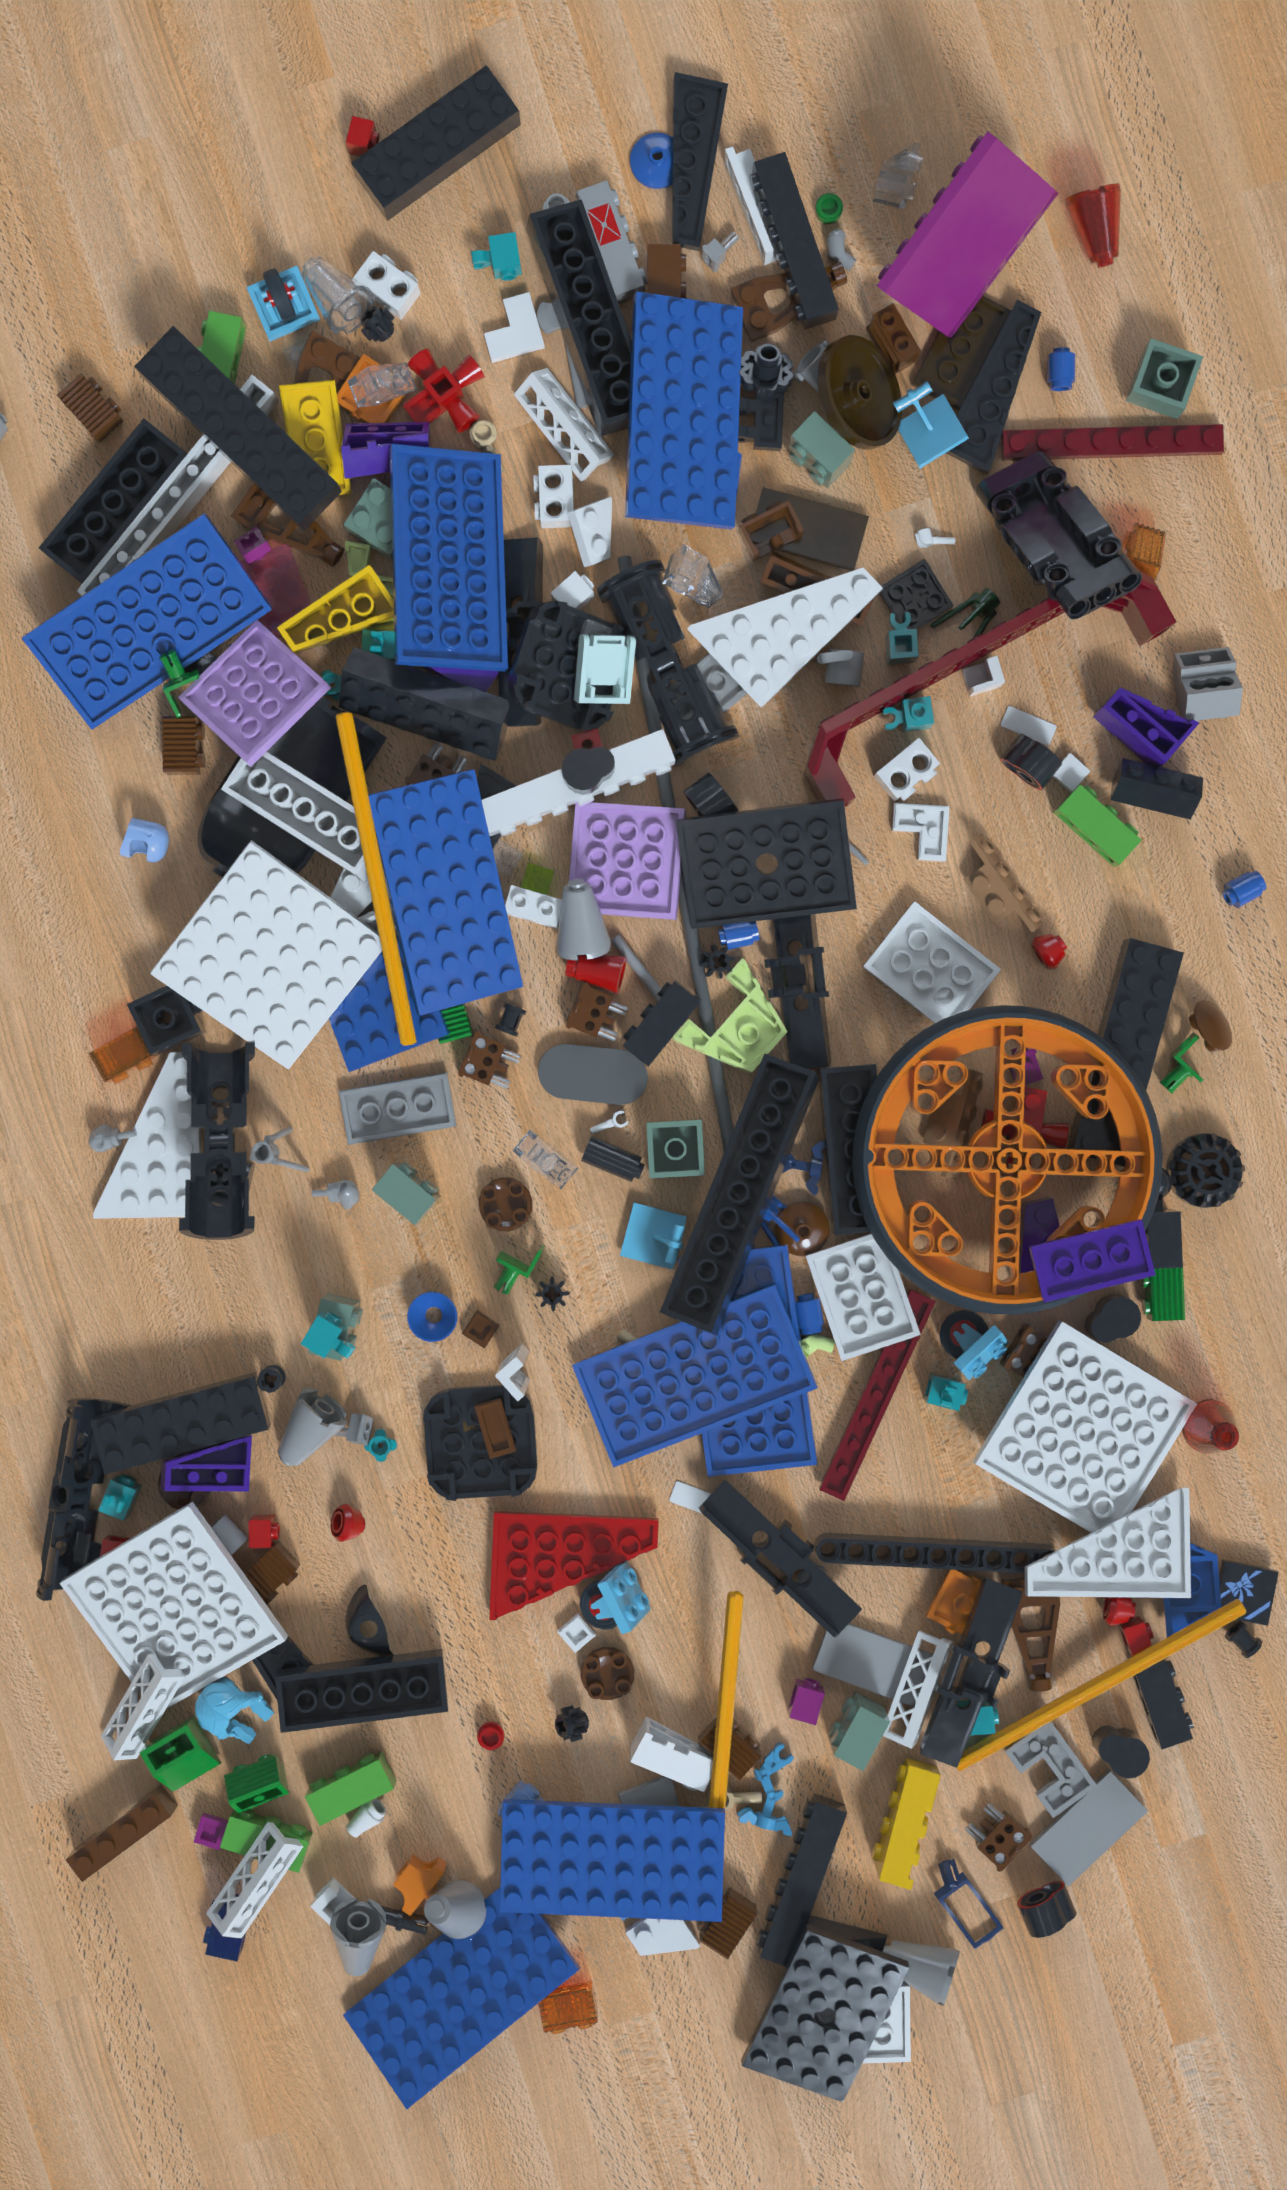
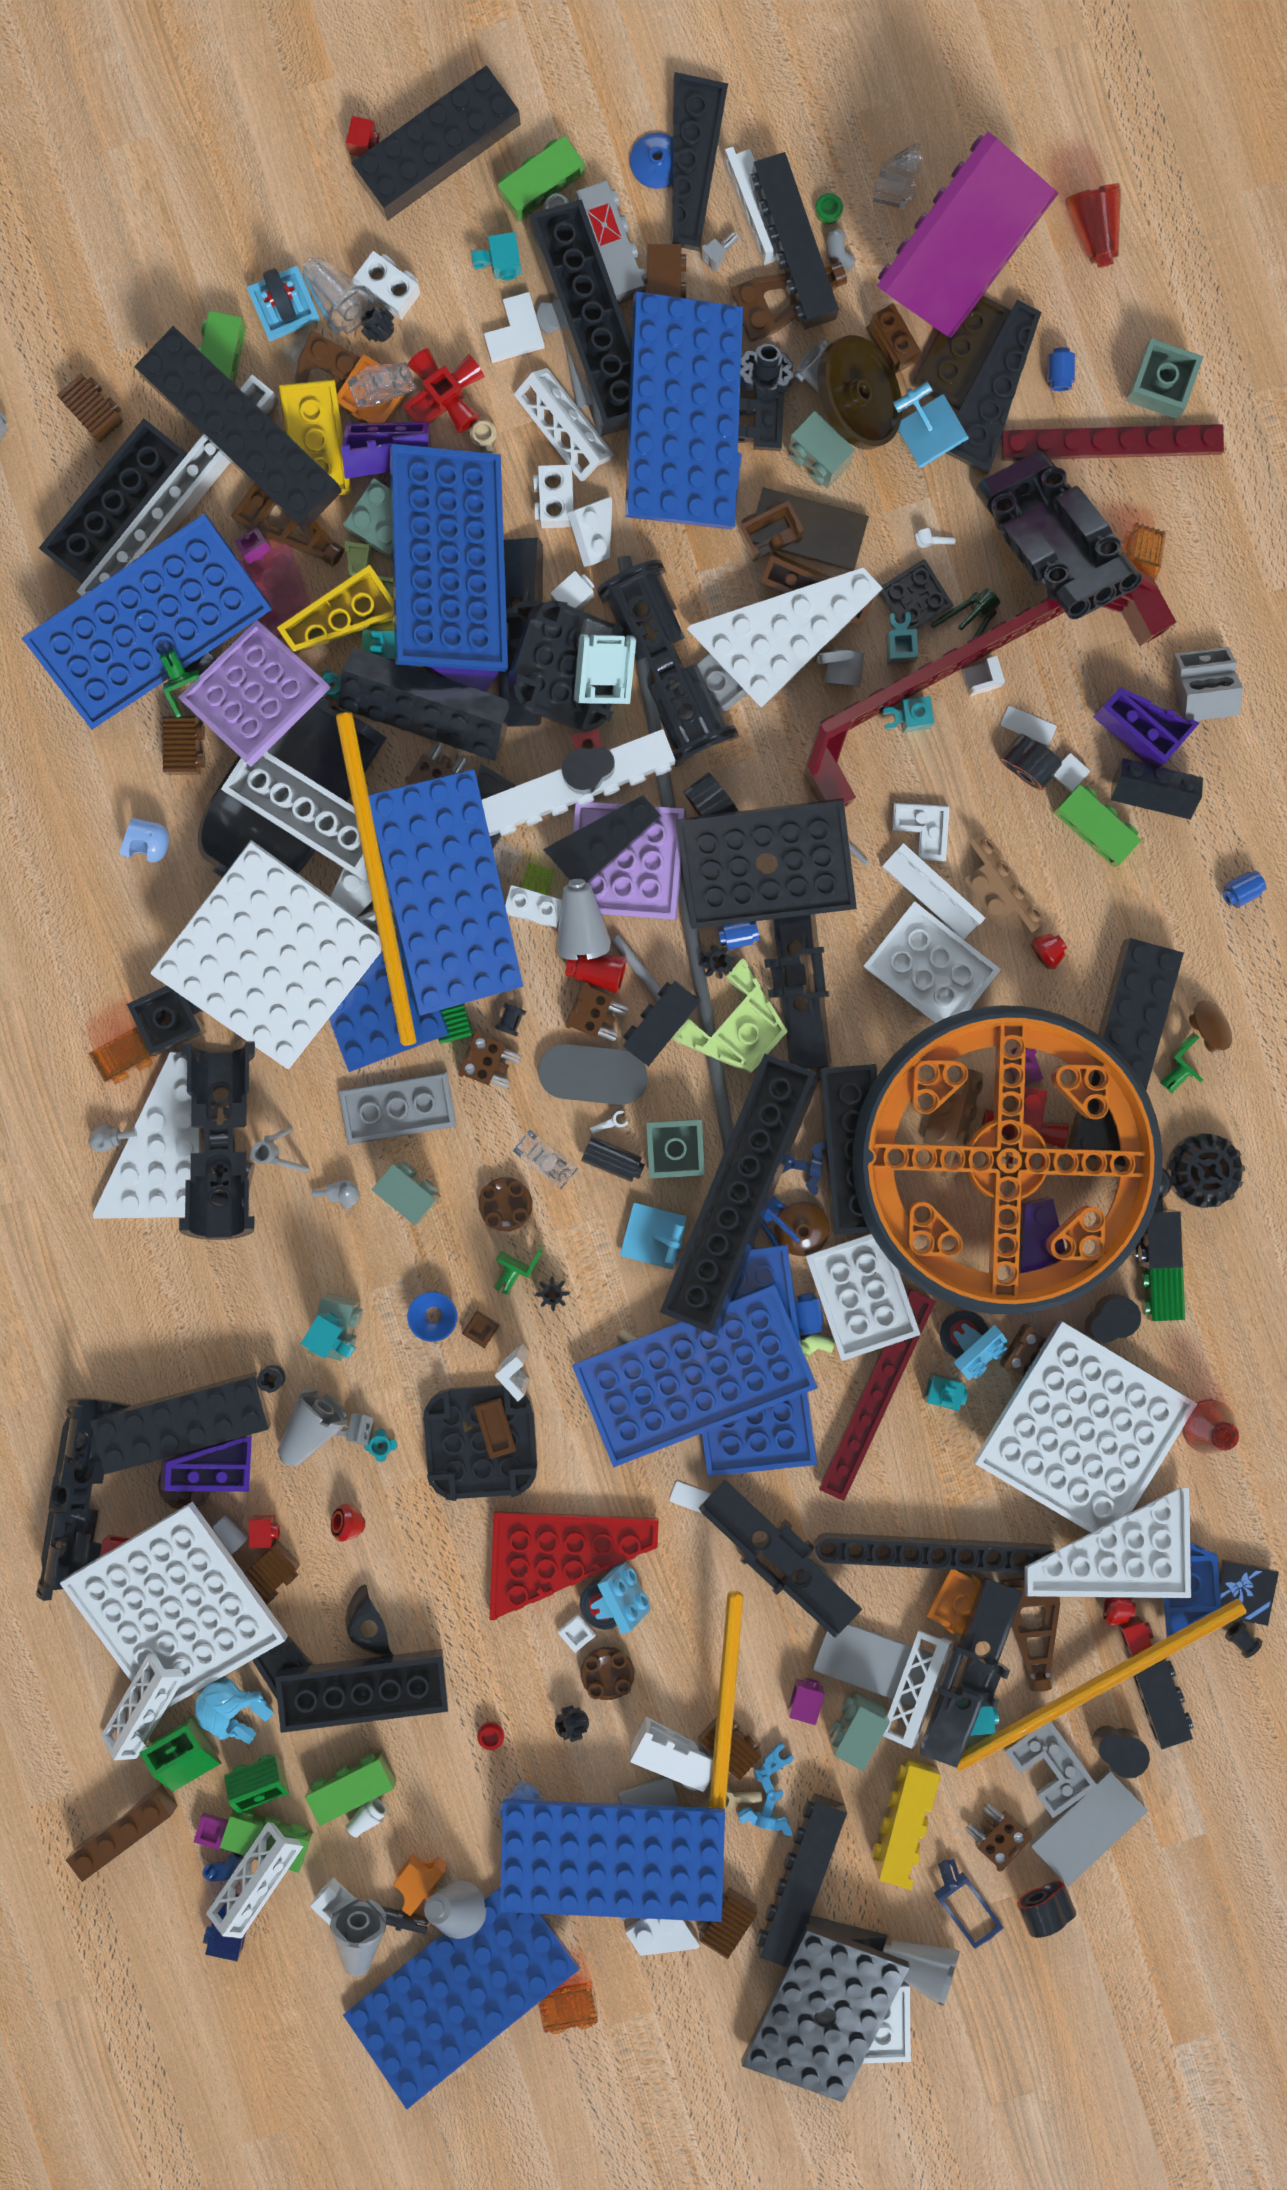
teal brick [98,1474,142,1521] -> none
clear slope [662,544,724,608] -> none
white brick [873,738,940,802] -> none
dark purple plate [1029,1219,1156,1303] -> none
none -> blue arm [202,1852,243,1882]
none -> bright green brick [497,135,585,222]
none -> black wing [543,795,662,883]
none -> white fence [882,843,985,940]

